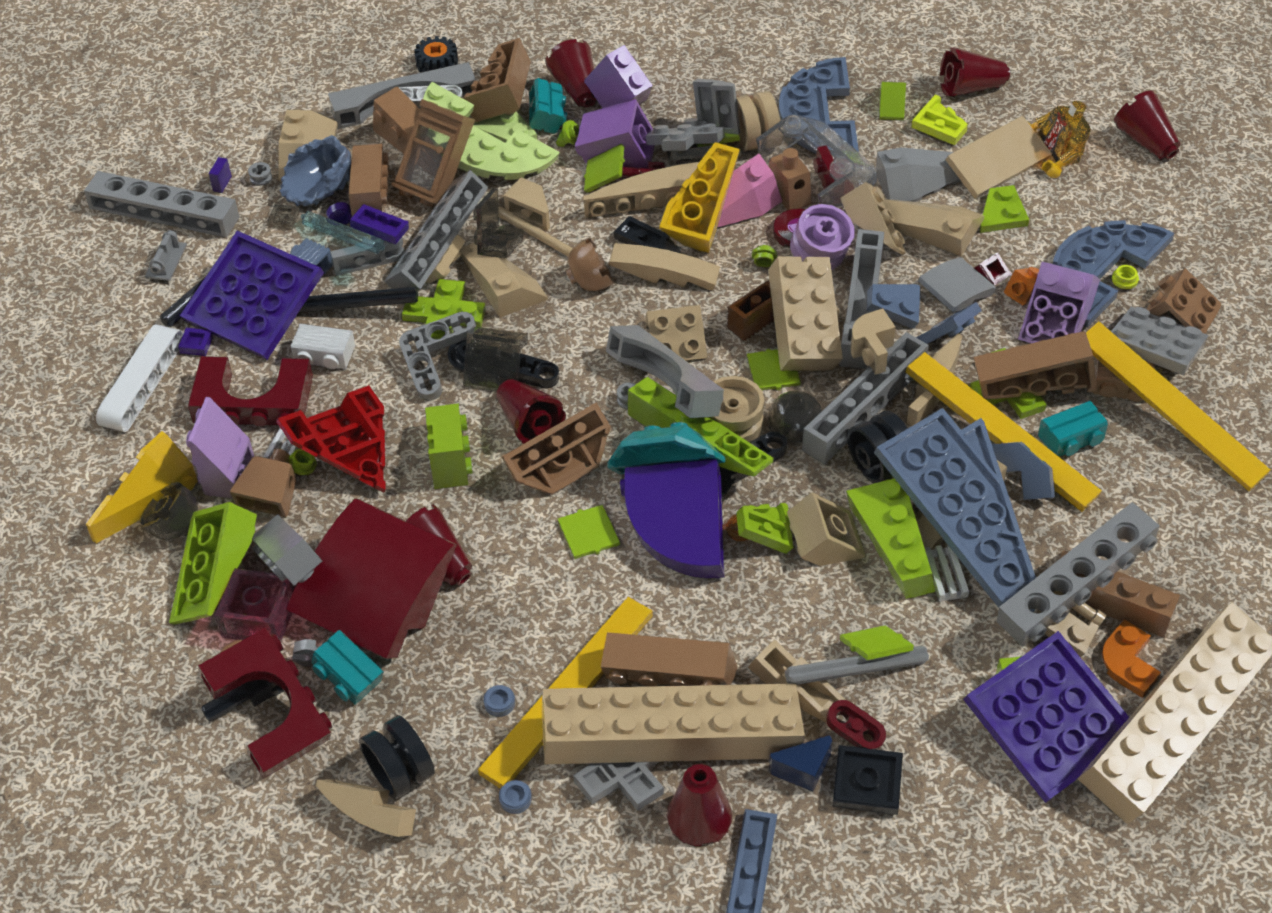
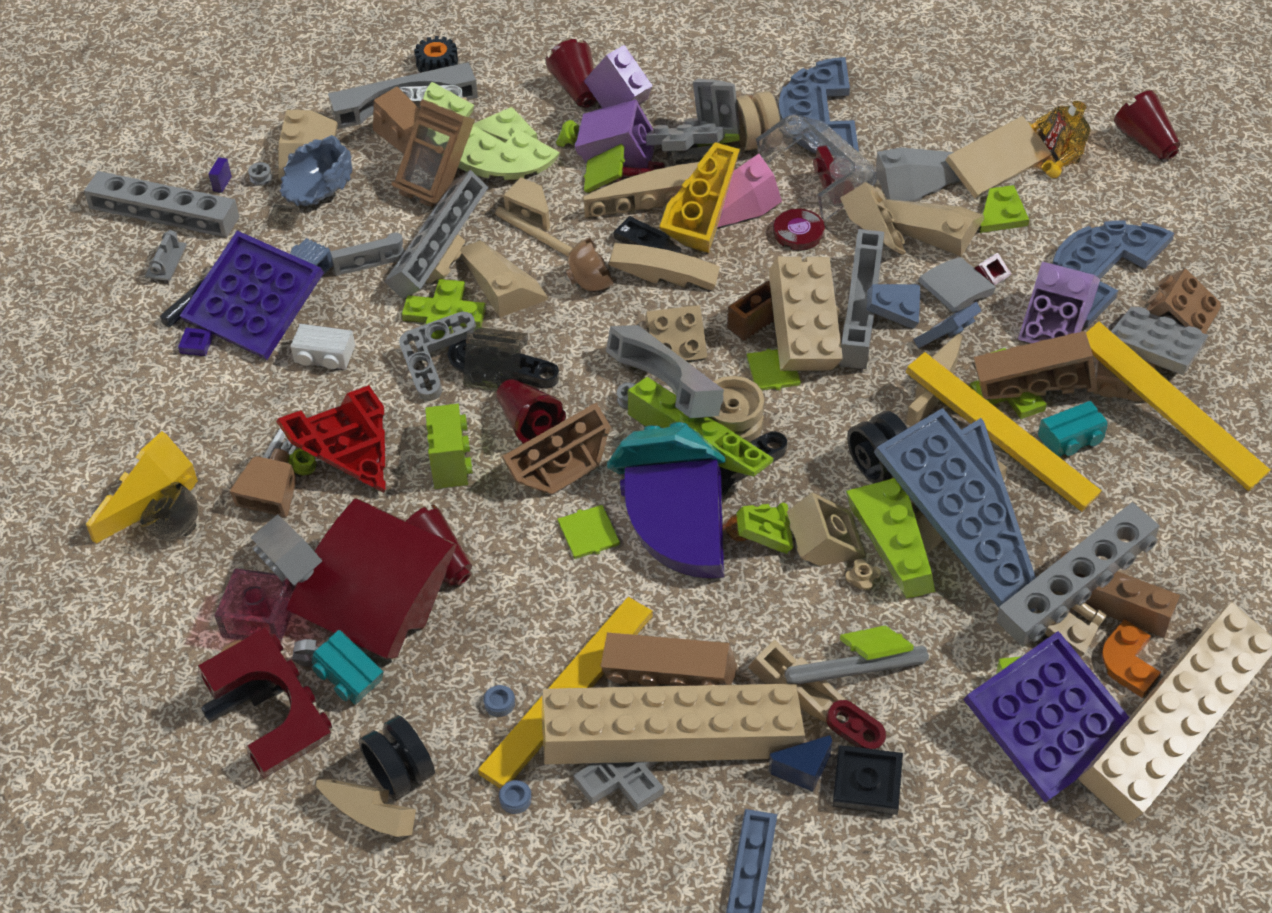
white beam [96,324,184,432] -> none
lime slope [169,502,257,625] -> none
lavender slope [186,397,254,499] -> none
dark red arch [188,356,313,427] -> none
black axle [298,287,418,313] -> none
clear light blue axle [300,211,385,254] -> none
dark purple tile [326,202,352,227] -> none
medium nougat wedge [349,144,389,238] -> none
dark purple tile [350,204,409,245] -> none
medium nougat wedge [463,38,531,122] -> none
clear smoke bracket [473,188,523,258] -> none
teal brick [528,78,567,134] -> none
dark red cone [667,764,732,846] -> none
lime plate [752,245,778,267] -> none
clear smoke cylinder [767,390,822,446] -> none
medium nougat torso [768,148,812,210] -> none
lavender wheel [790,204,854,270] -> none
light grey brick [802,332,929,464] -> none
tan brick [851,308,895,374] -> none
lime slope [879,82,906,120] -> none
neon yellow wing [911,94,968,145] -> none
white tile [925,544,969,602] -> none
dark red cone [940,47,1010,97] -> none
sand blue tile [992,442,1055,500] -> none
orange bracket [1004,267,1039,305] -> none
neon yellow plate [1112,265,1139,289] -> none
none -> tan plate [845,559,881,590]

